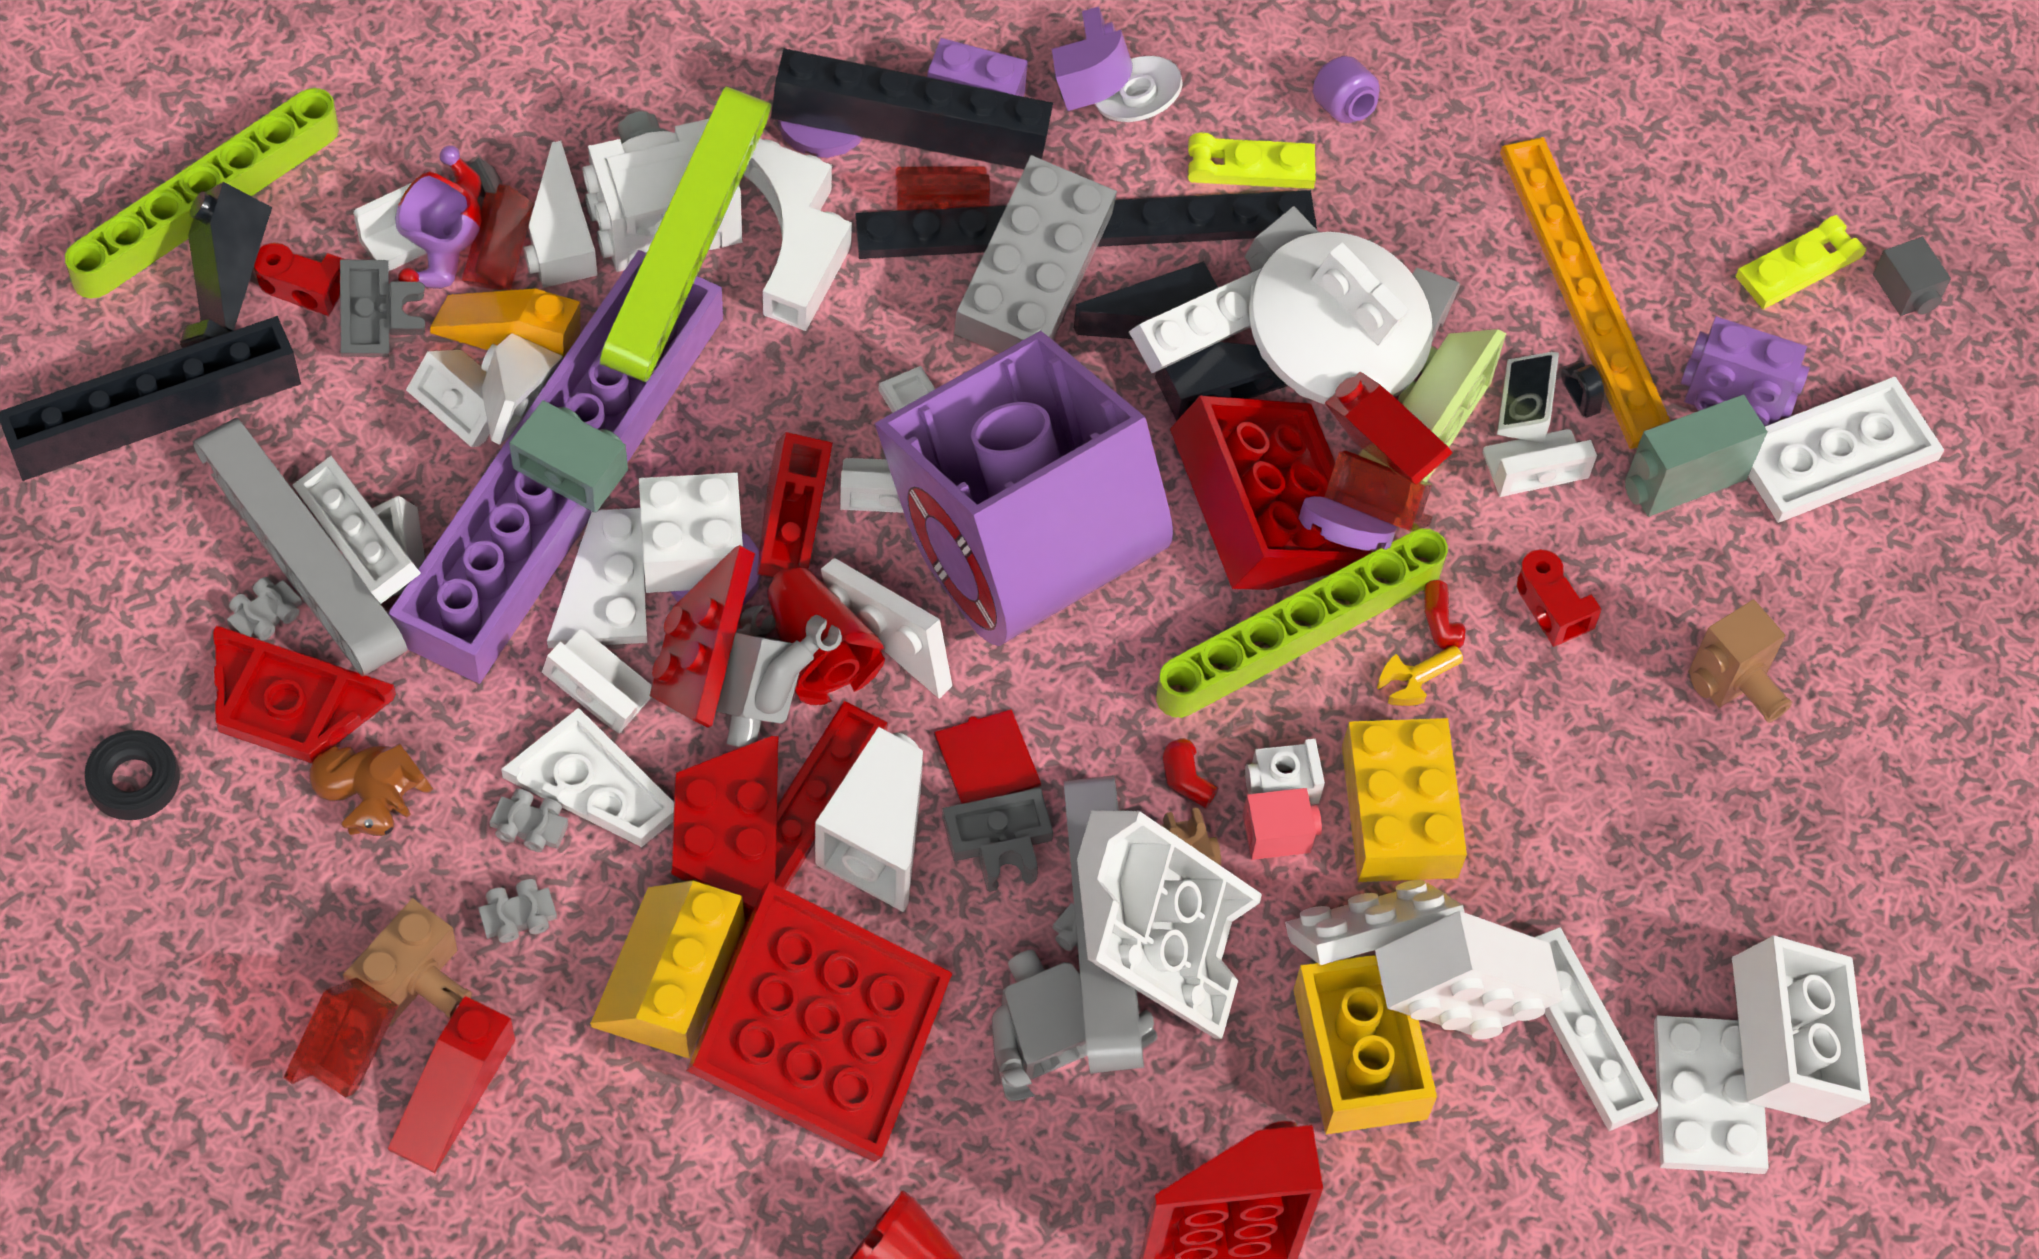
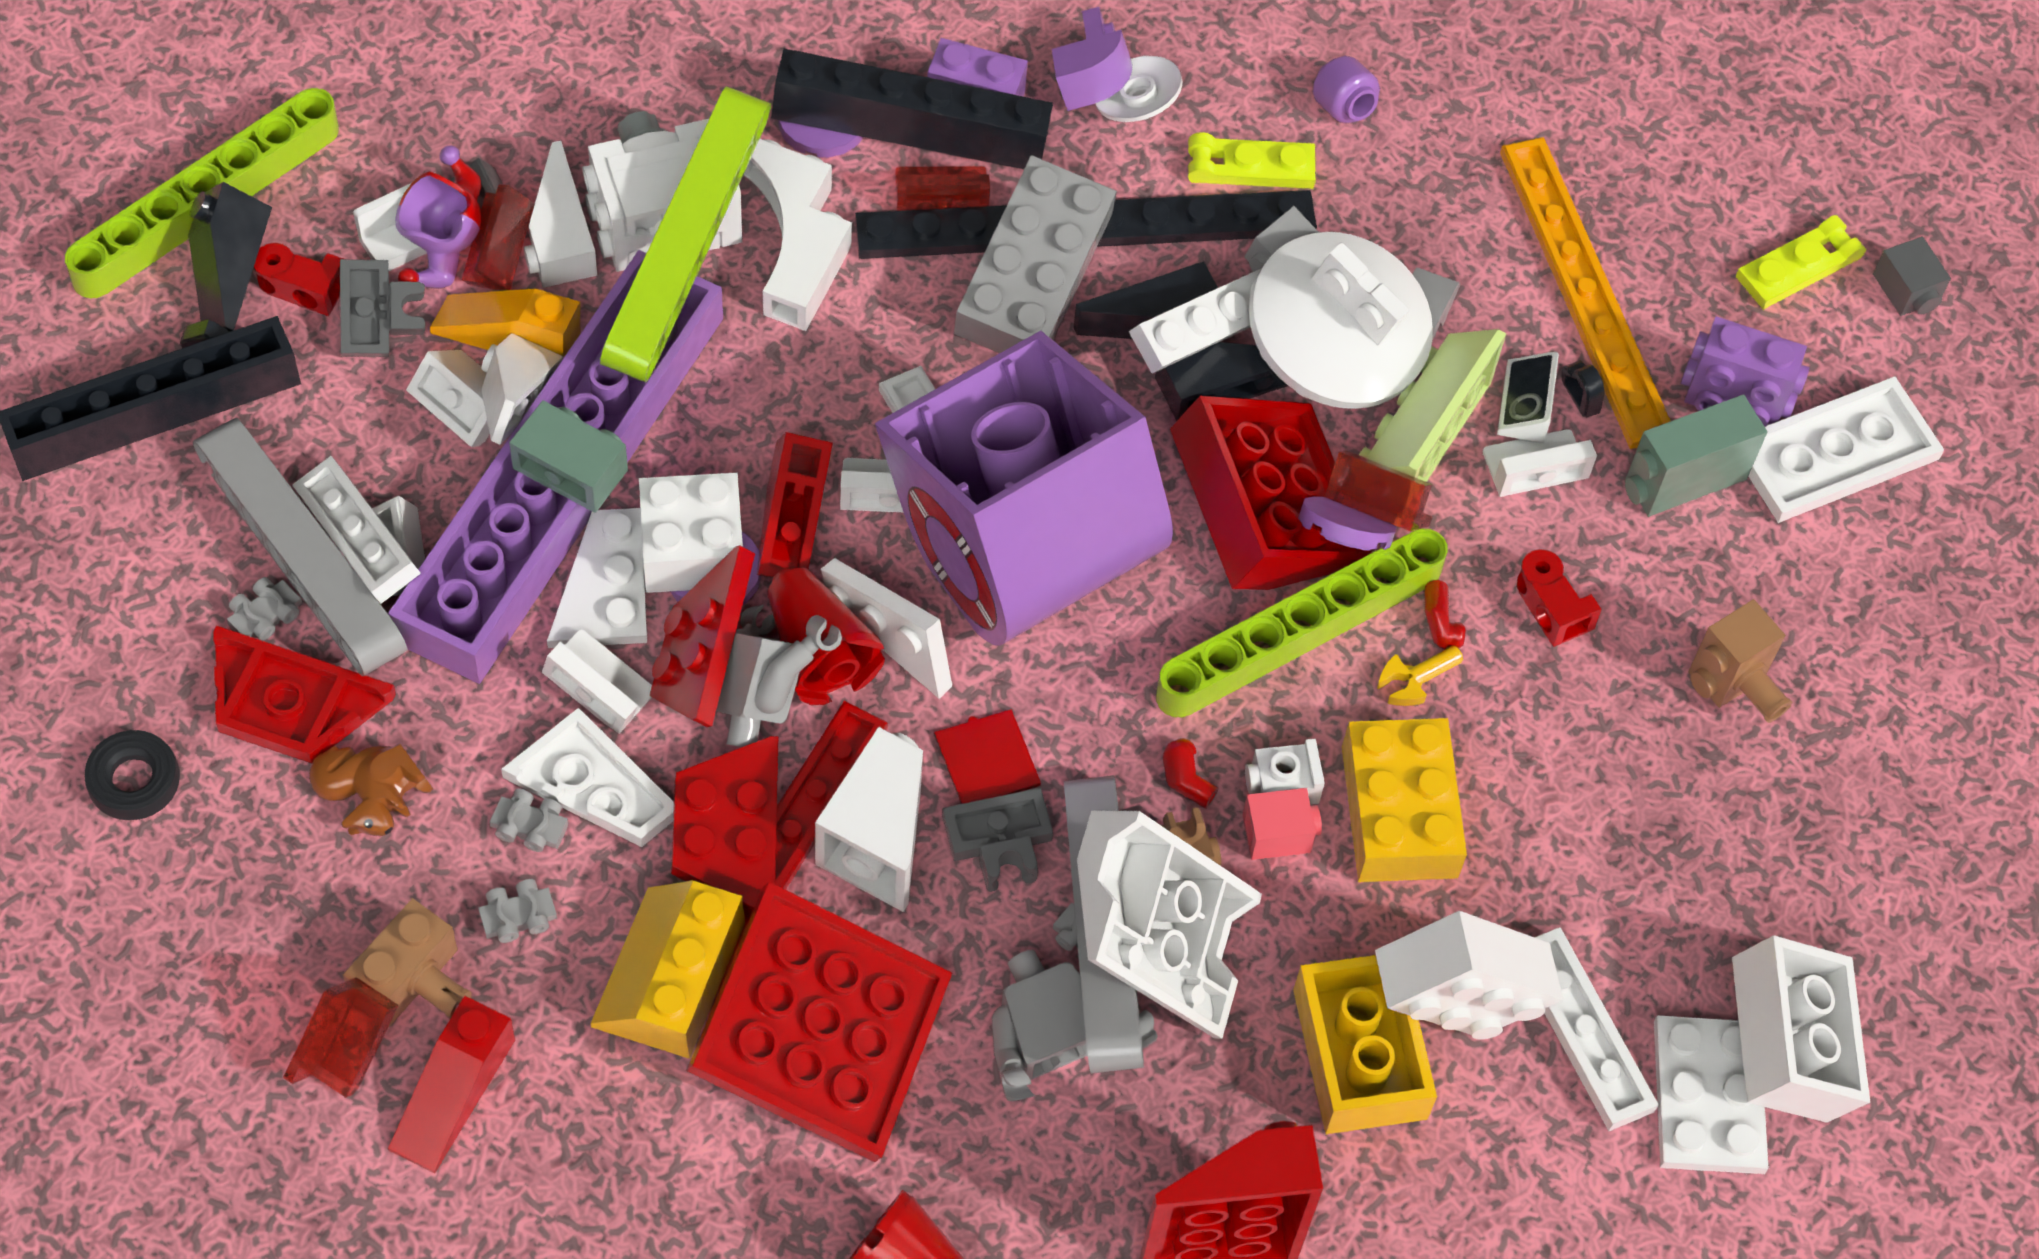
white plate [1285,880,1464,965] -> none
red slope [1325,371,1453,485] -> none

